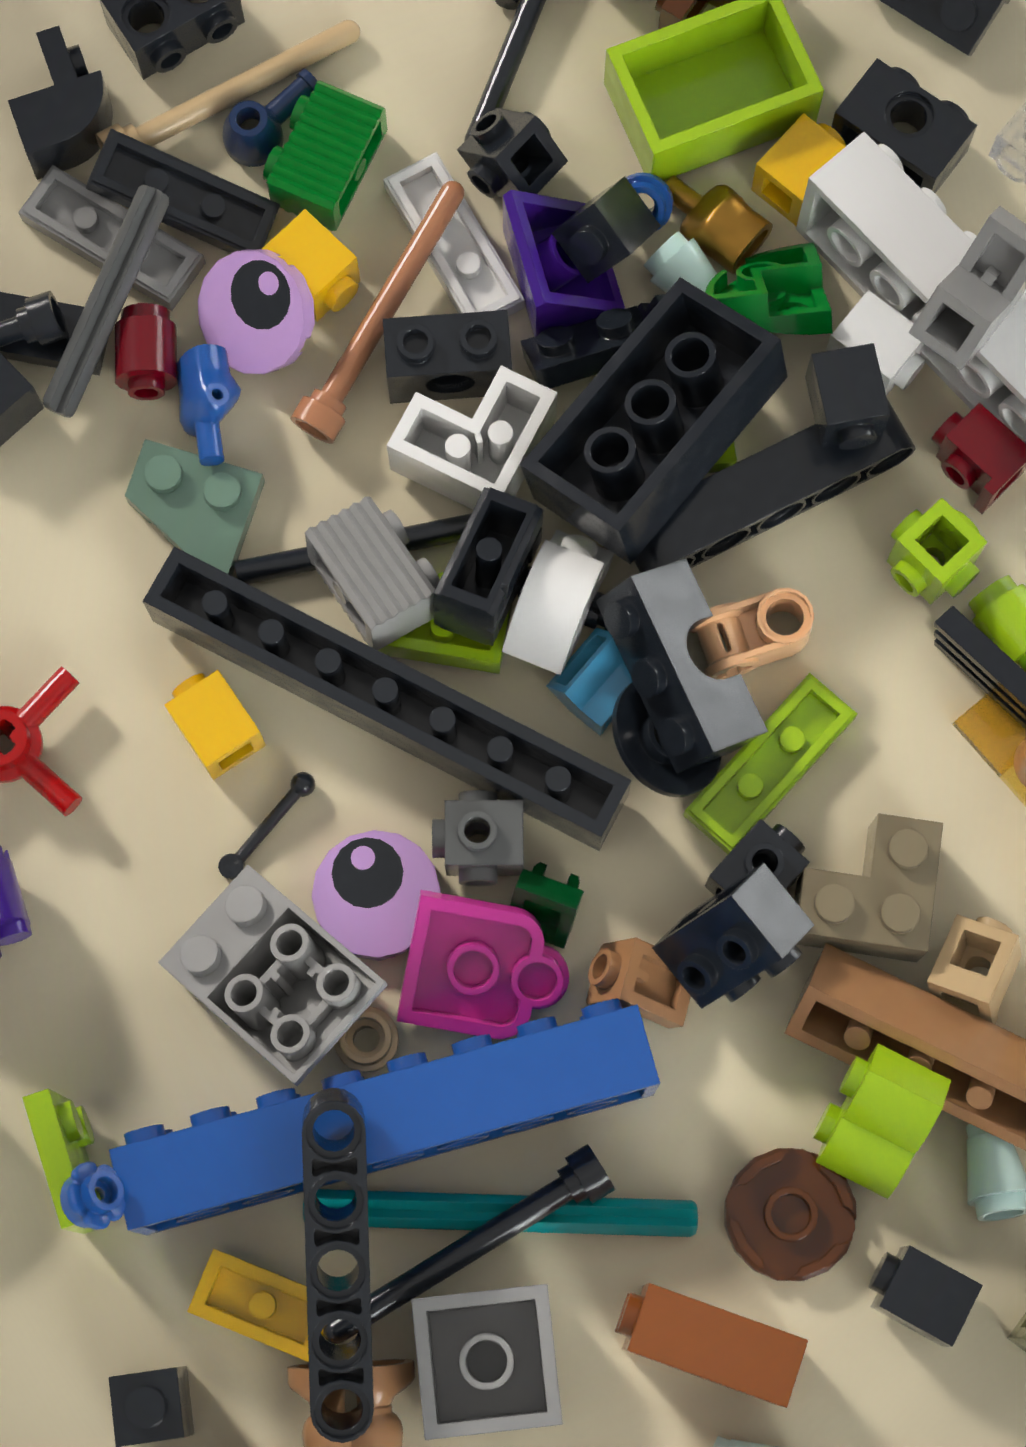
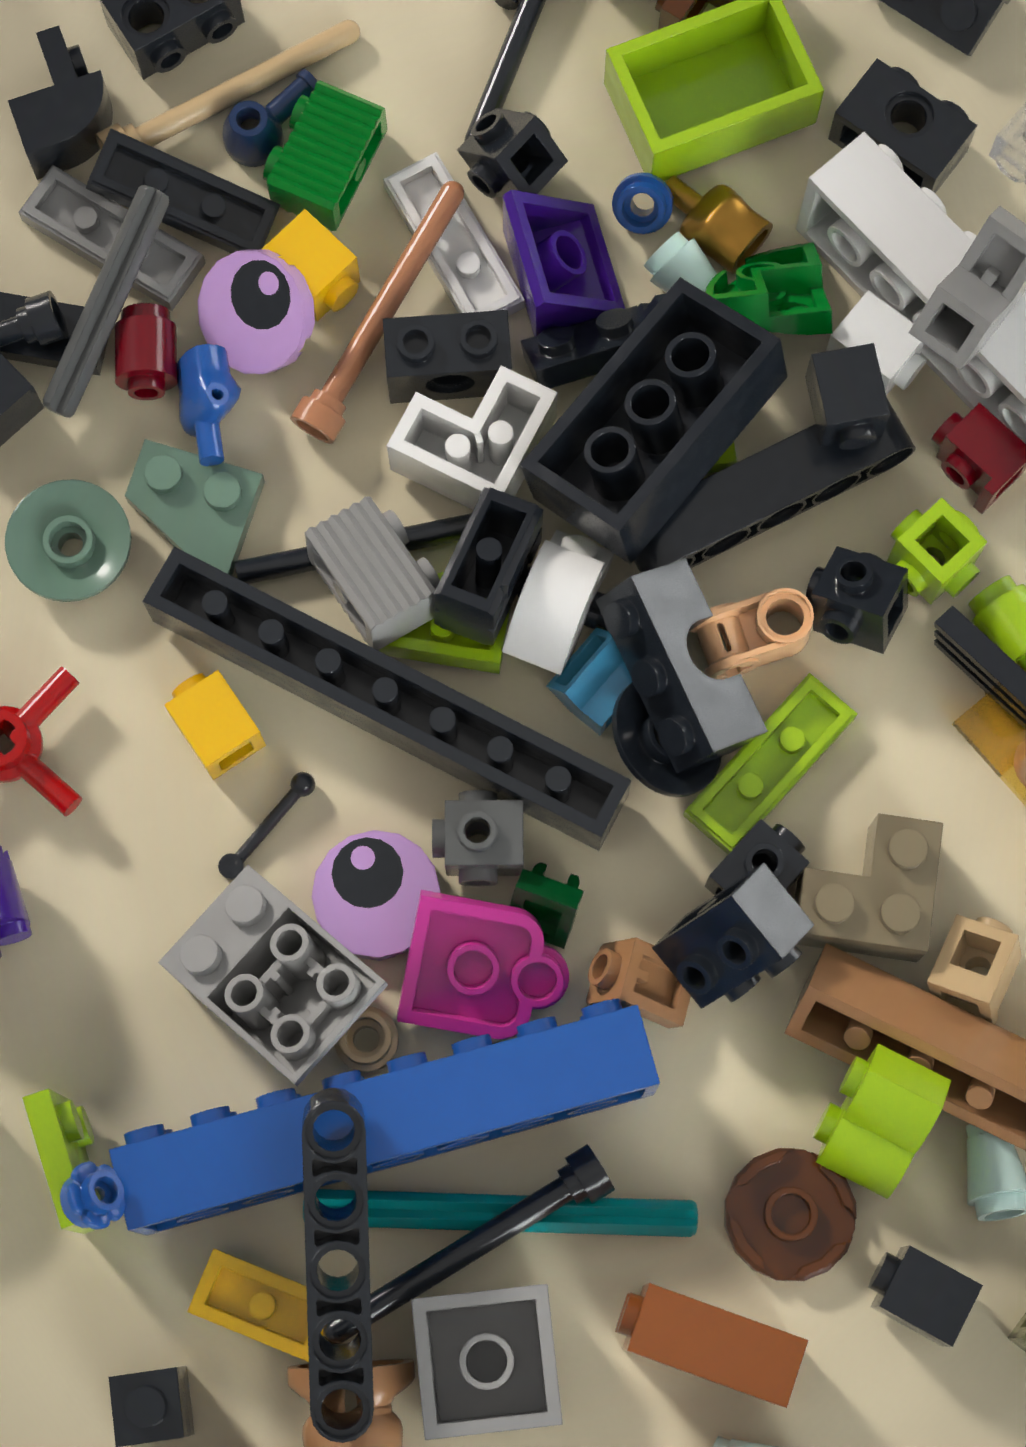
black brick [551,176,661,283] -> none
yellow brick [751,113,846,227] -> none
none -> sand green dish [5,479,132,602]
none -> black brick [806,546,908,654]

